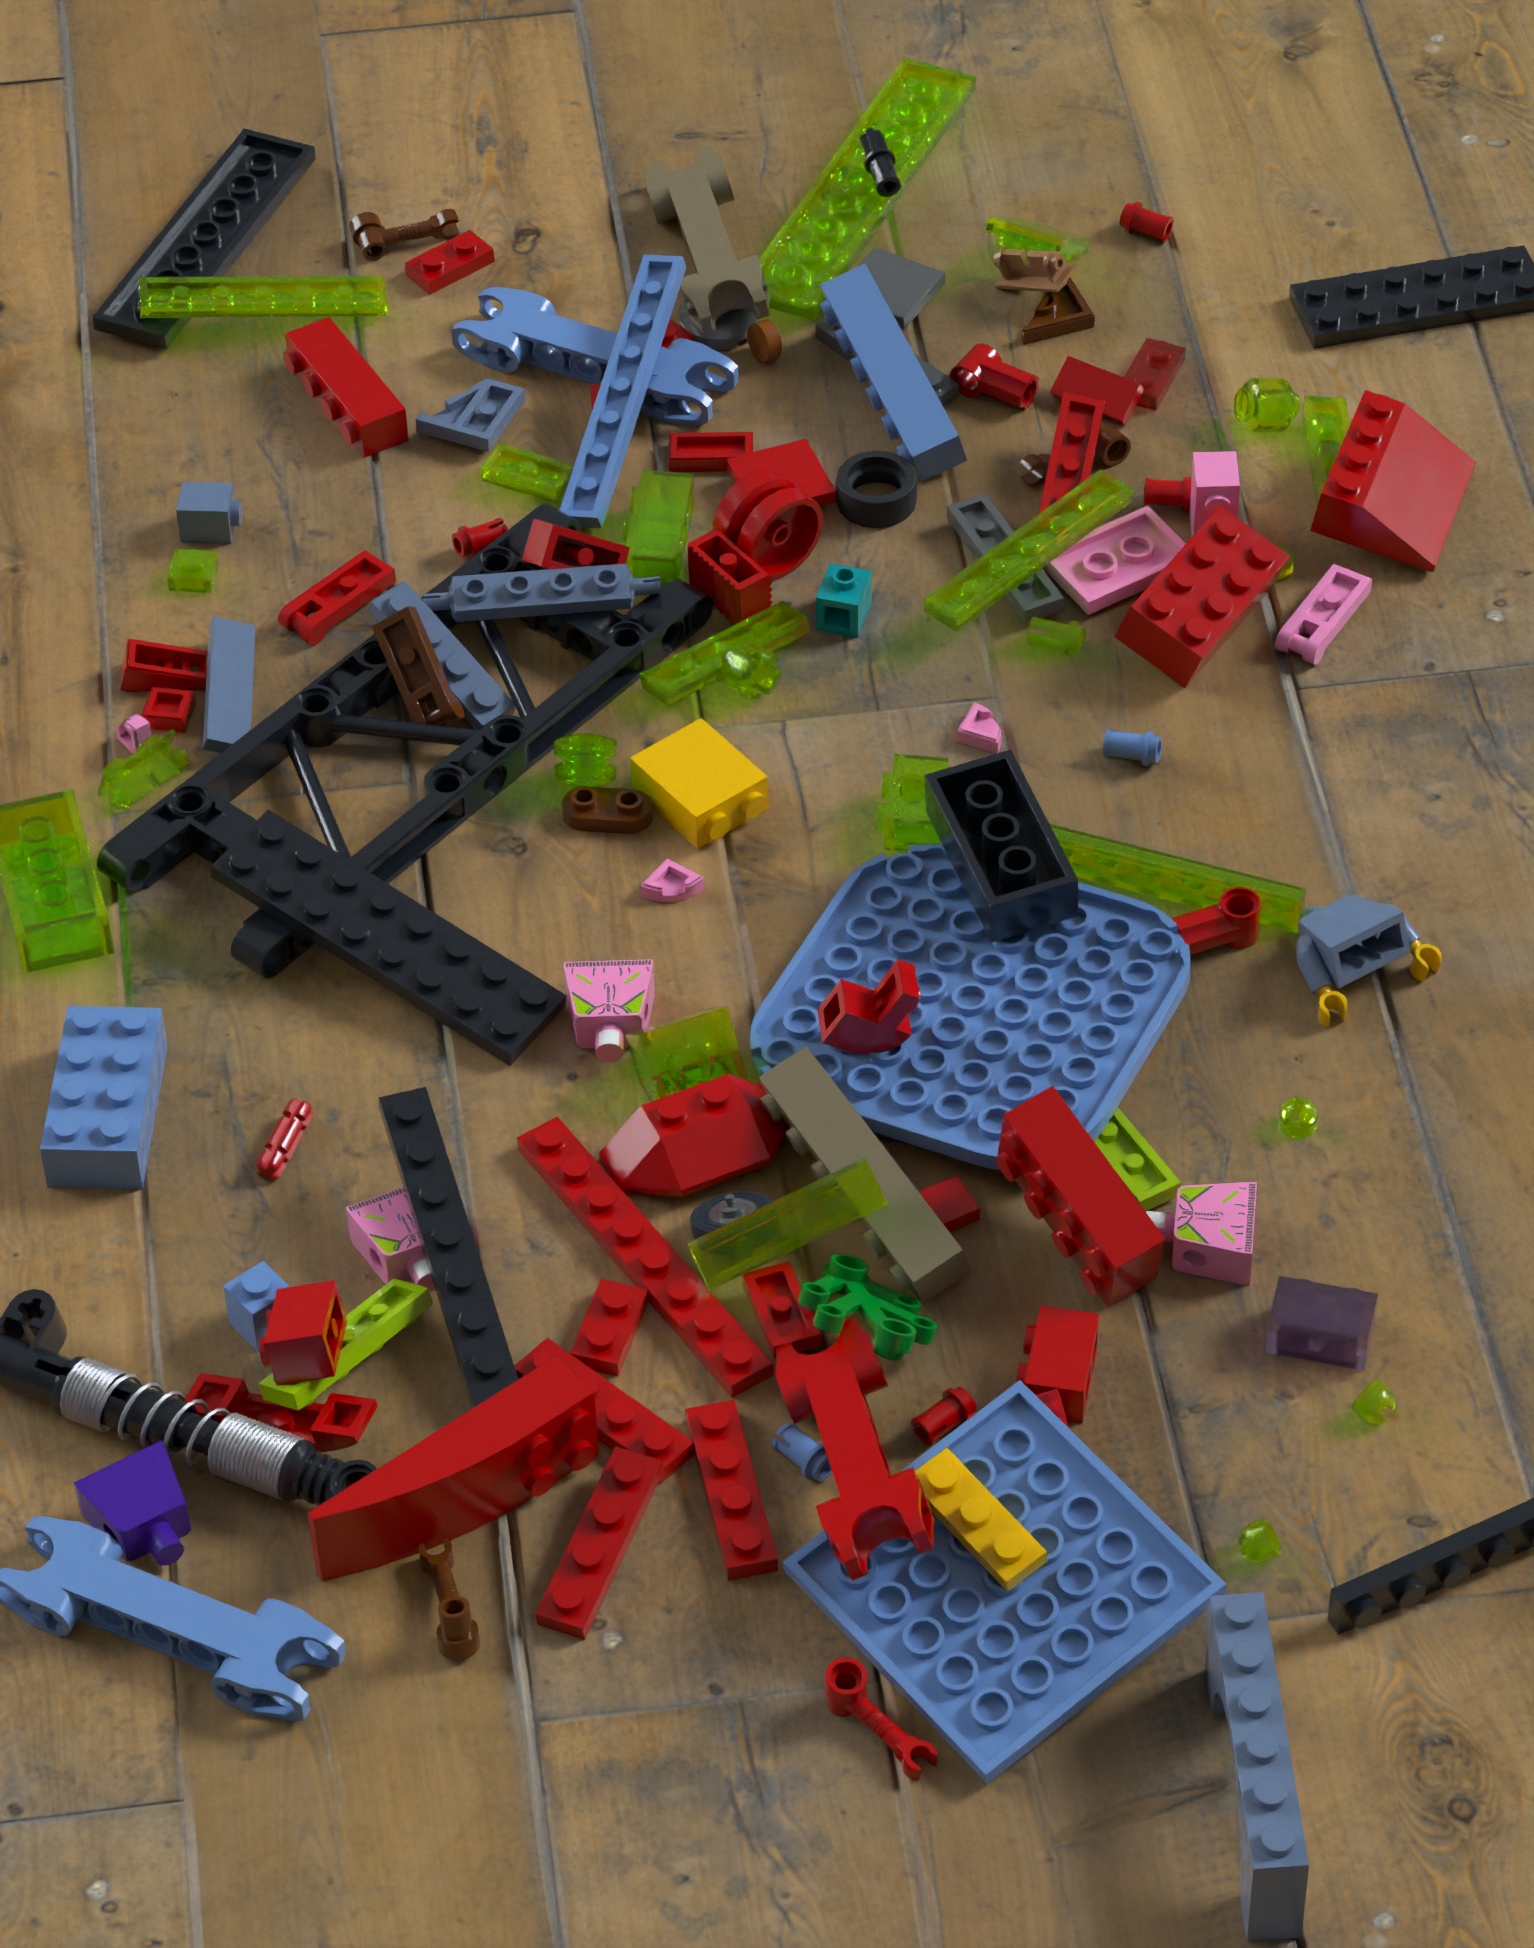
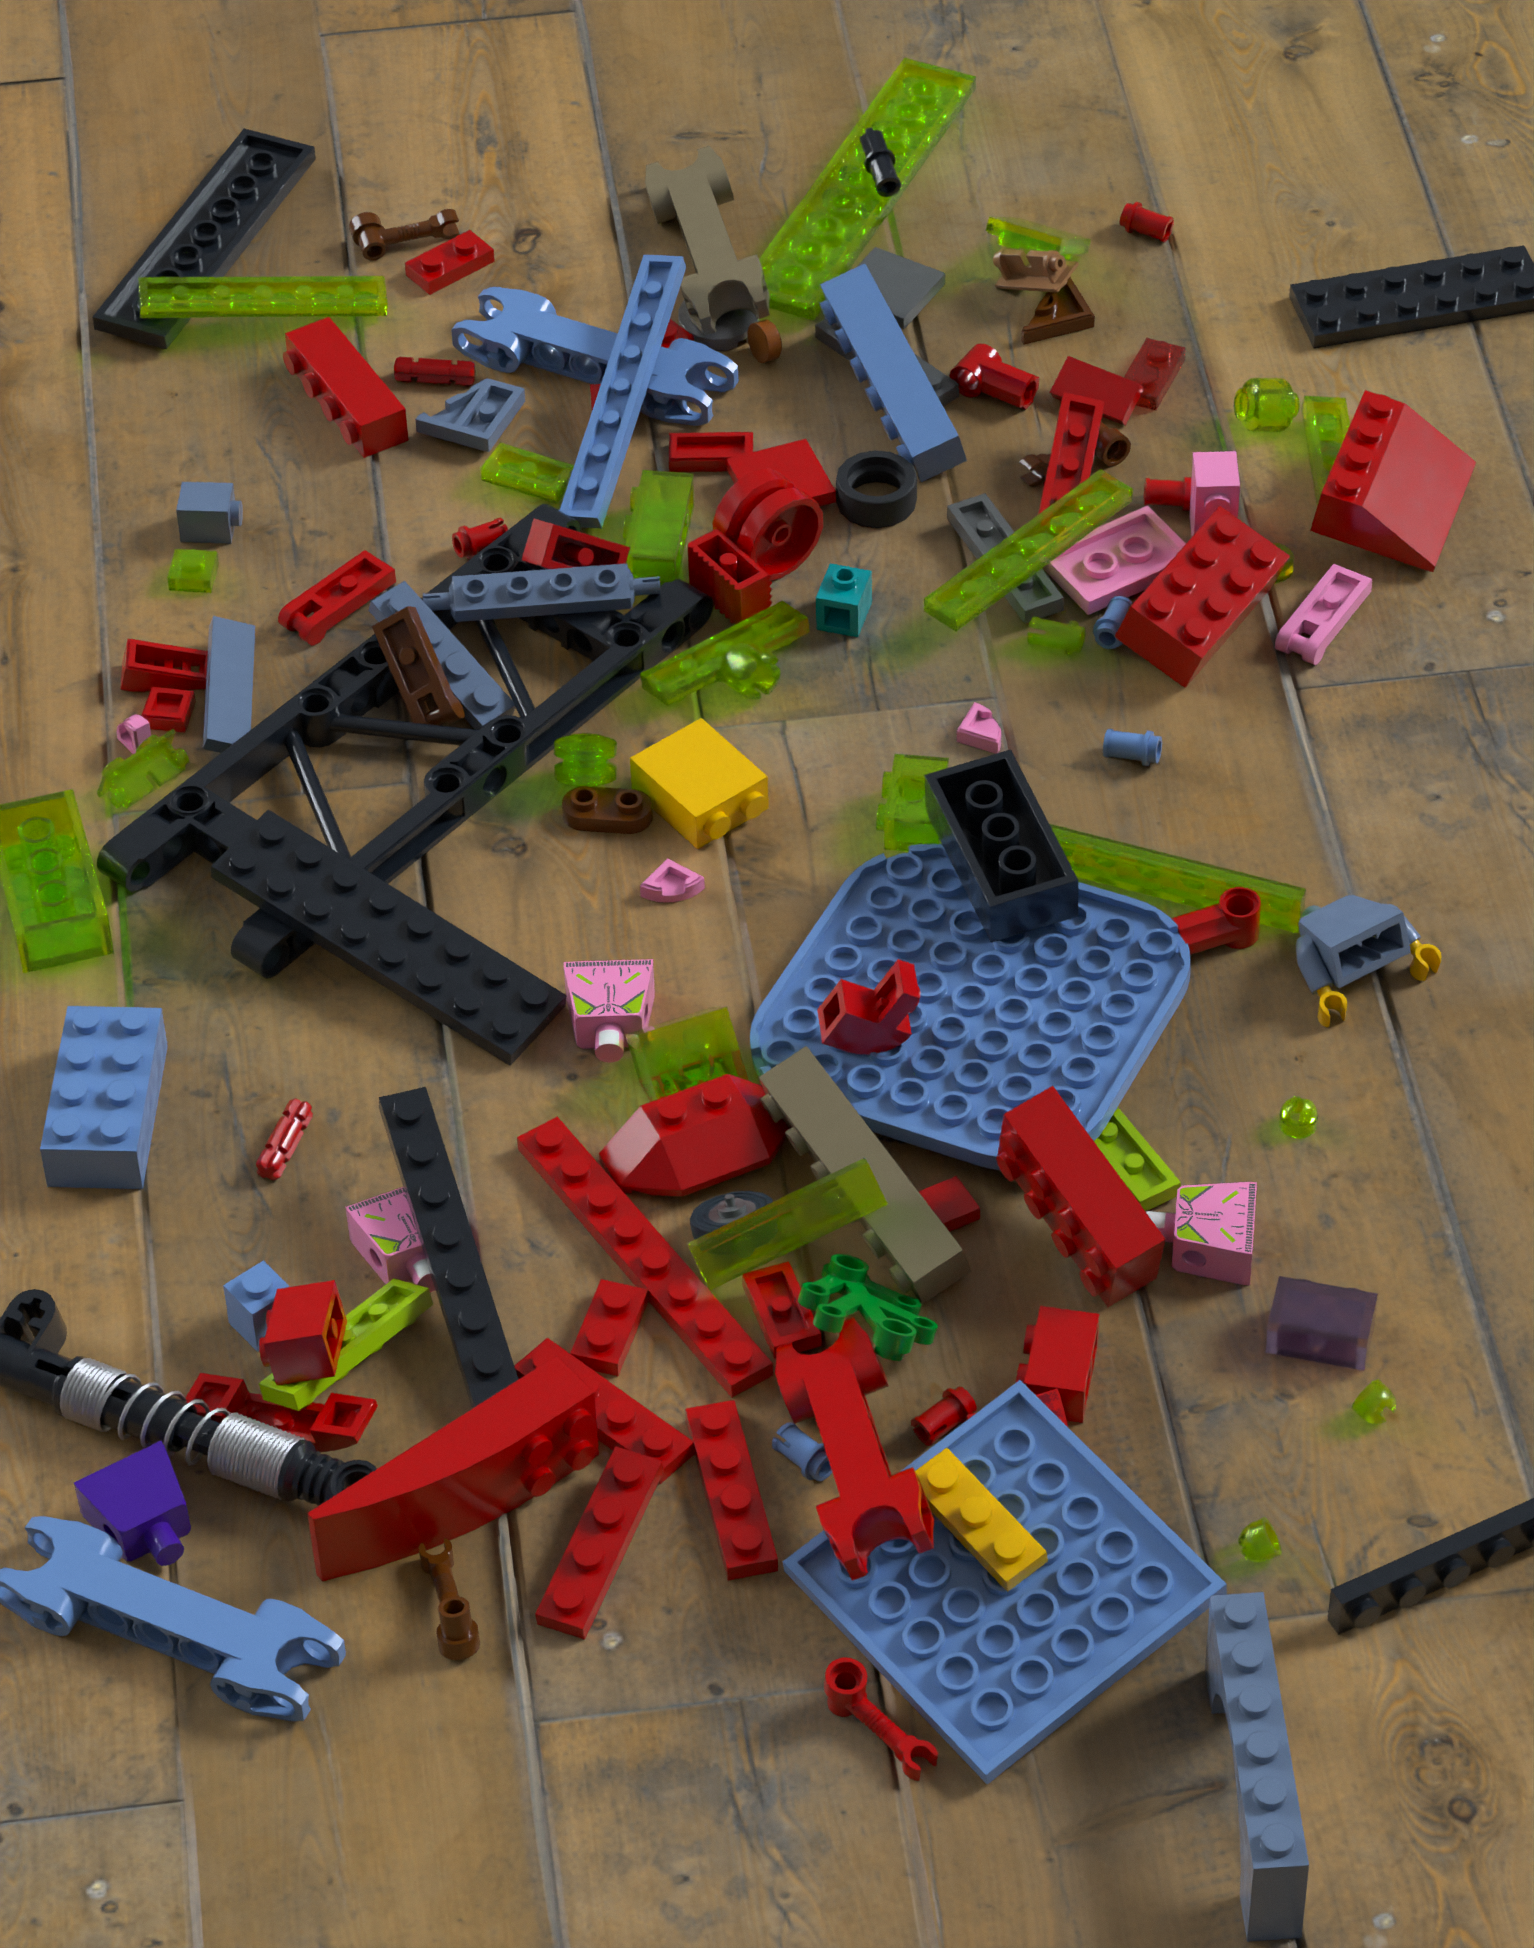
none -> red axle [394,356,476,386]
none -> medium blue pin [1093,596,1132,649]

